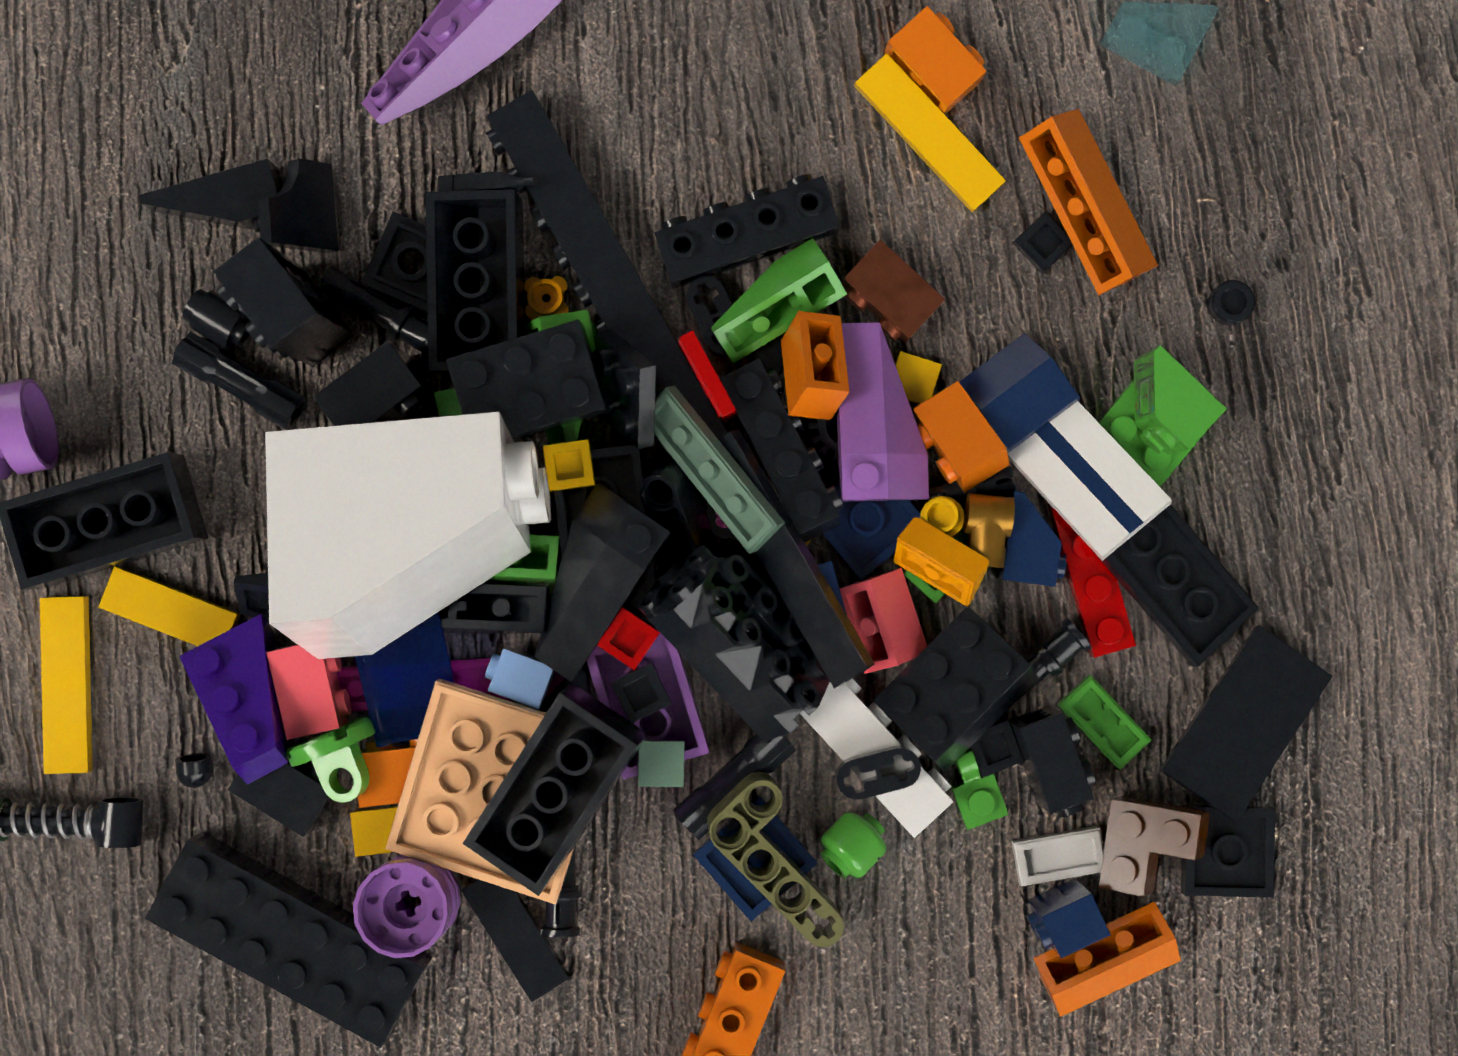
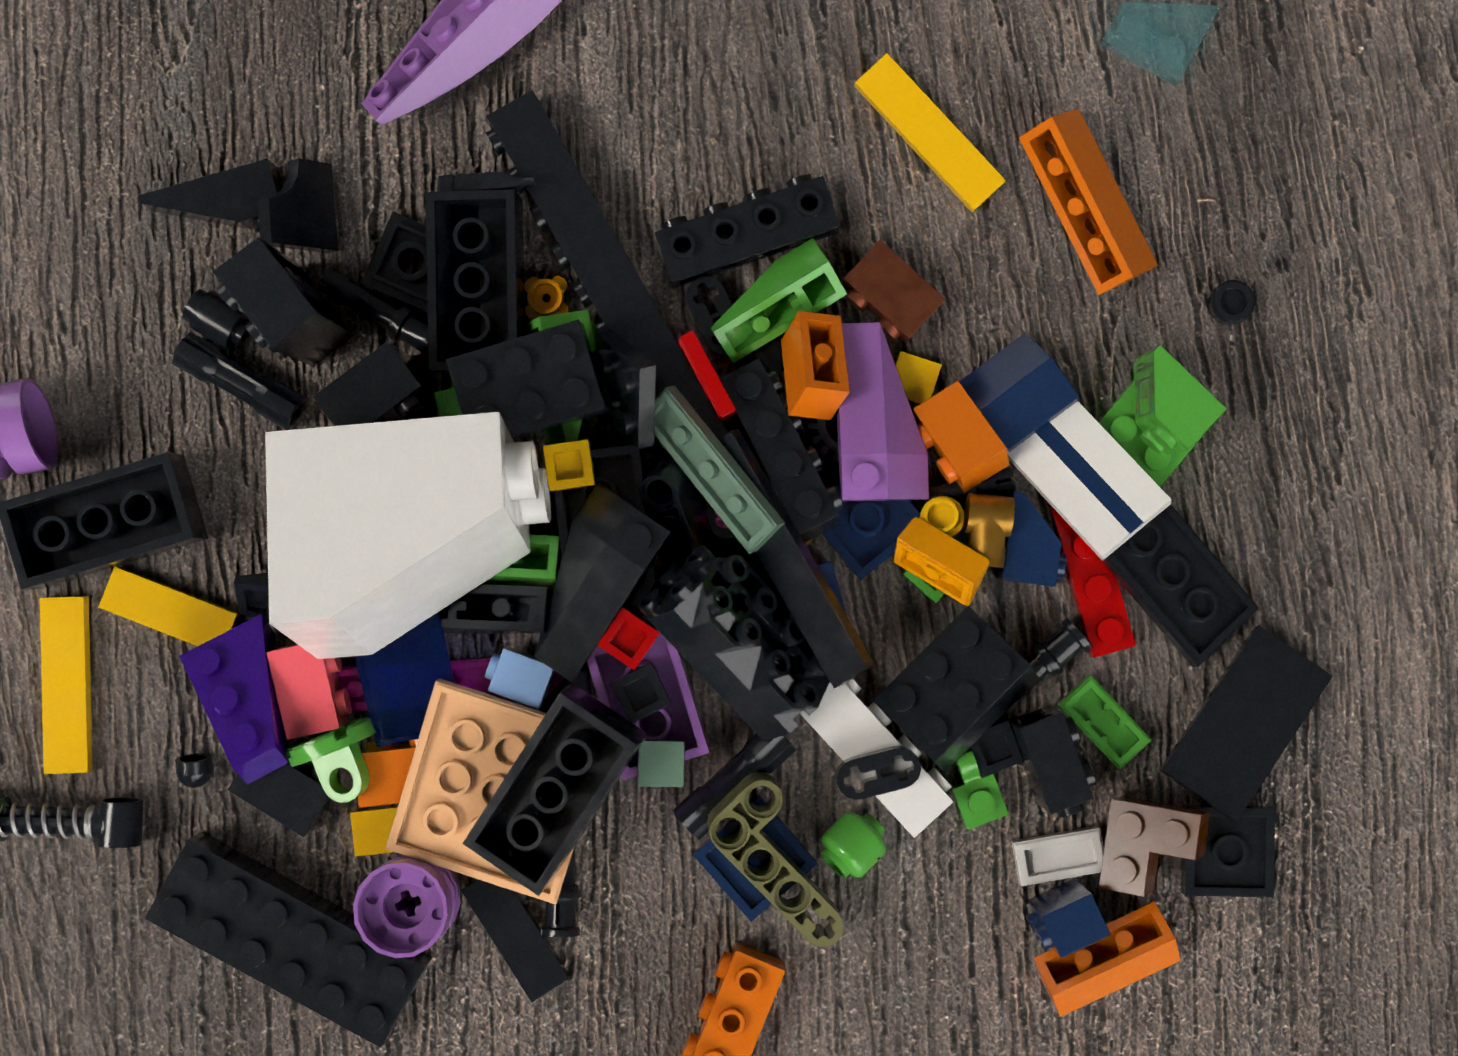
coral brick [839,568,927,674] -> none
orange brick [884,6,987,114] -> none
black tile [1012,211,1073,274] -> none

